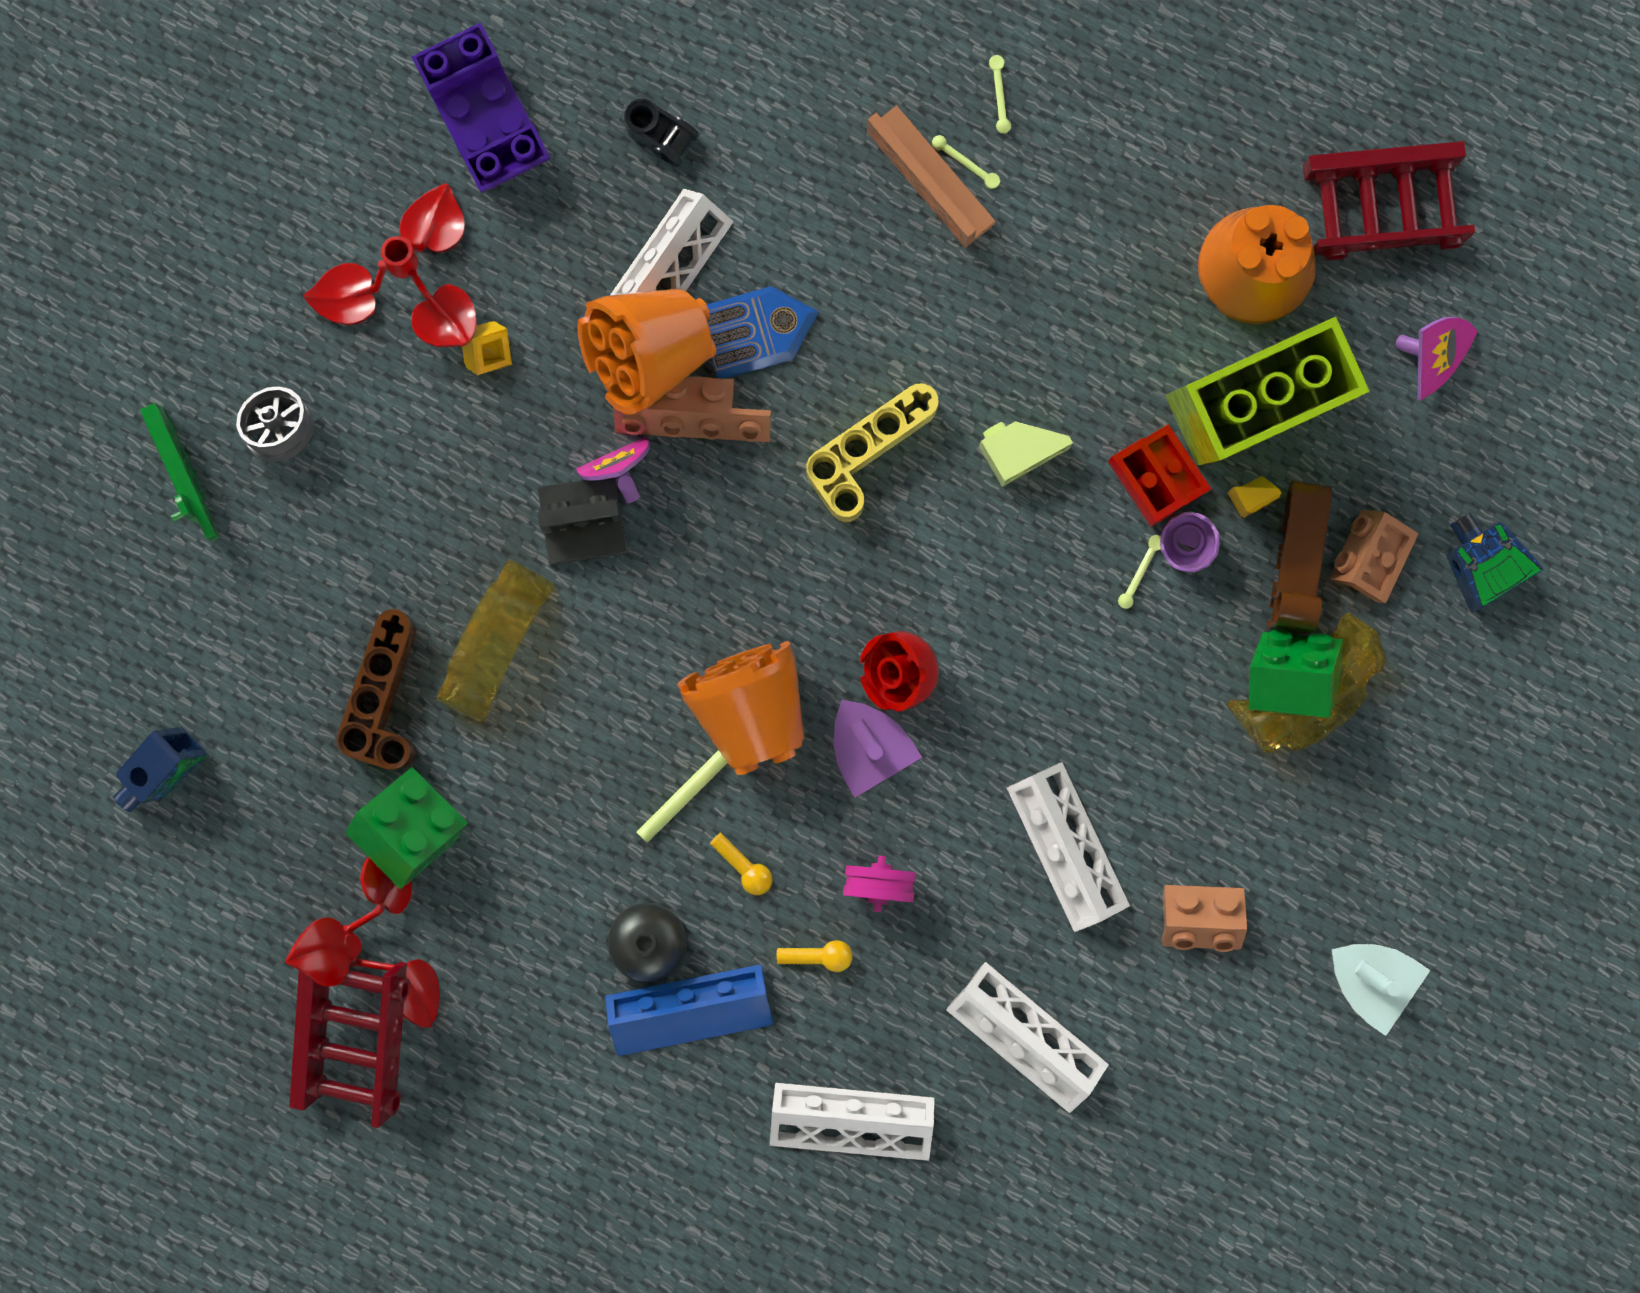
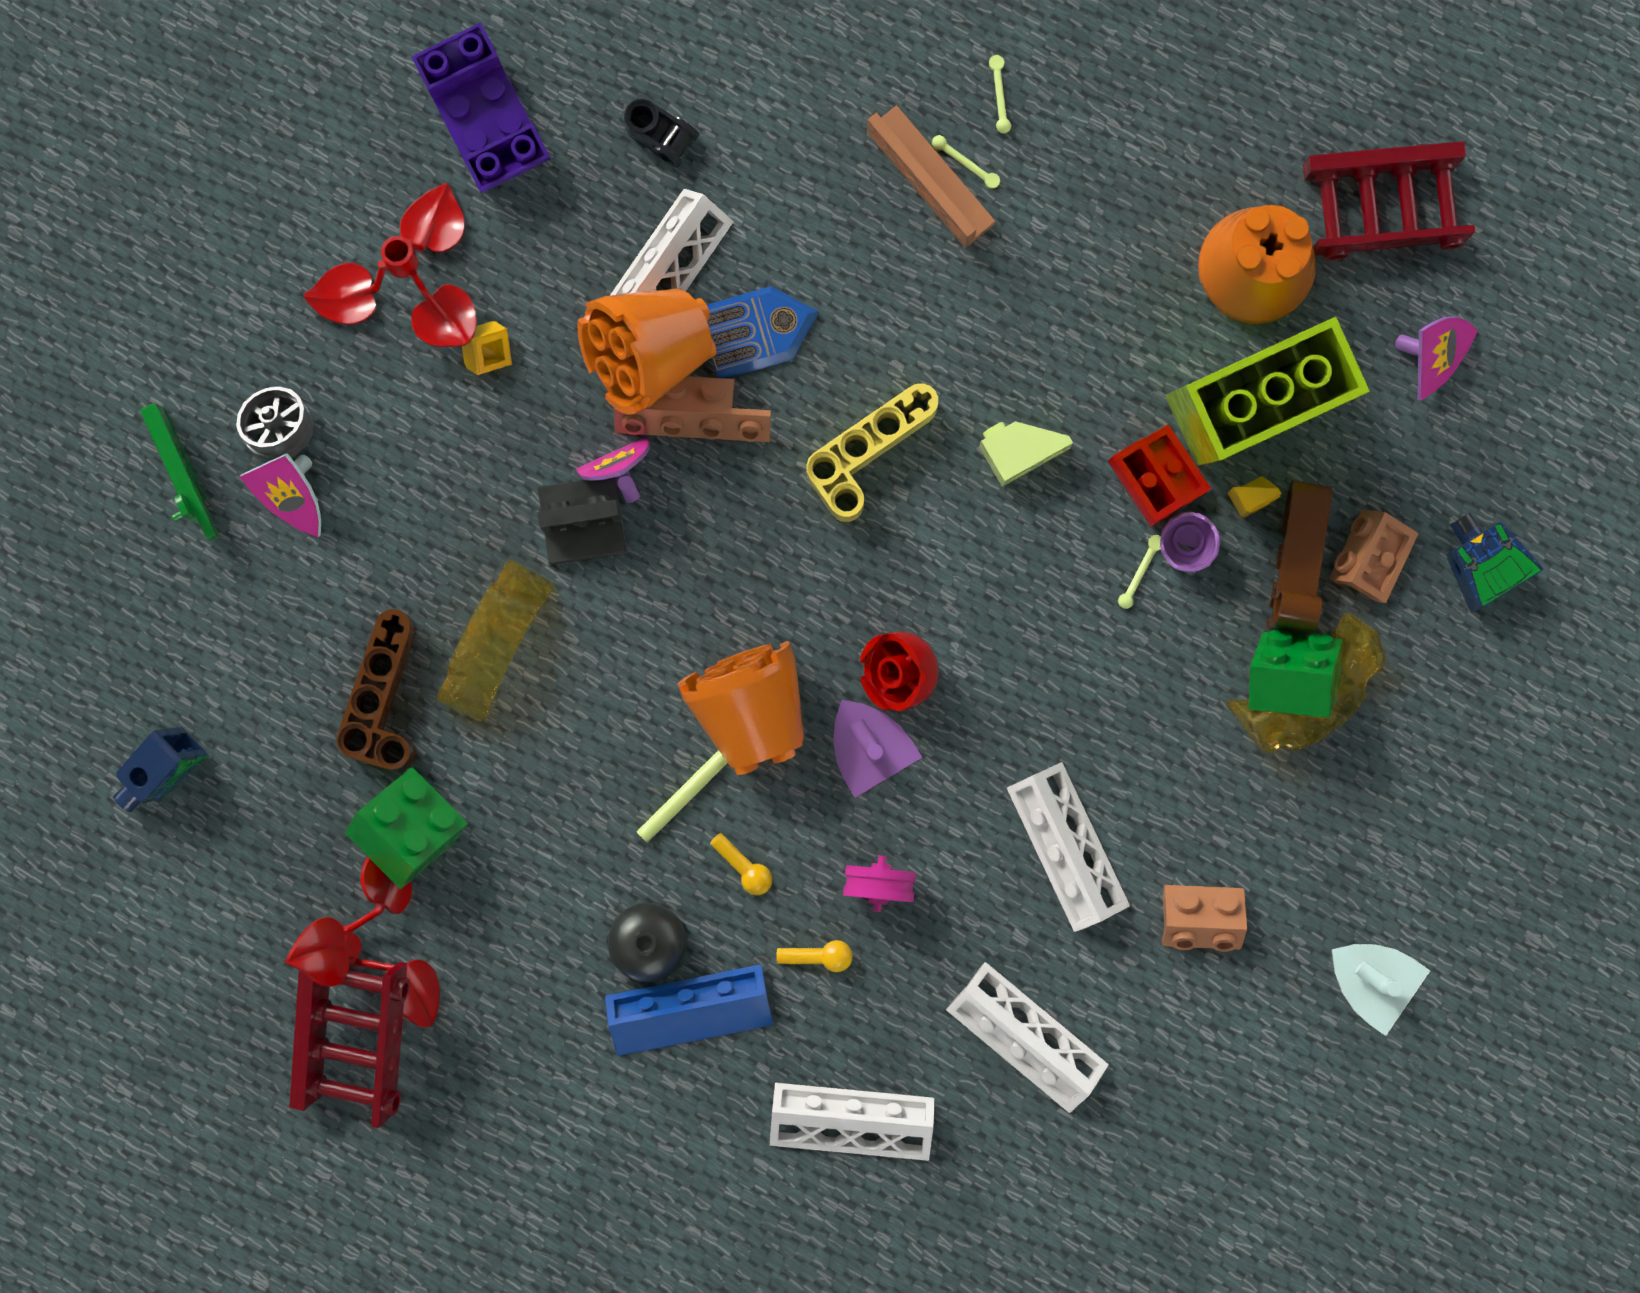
none -> dark pink shield [239,453,321,537]

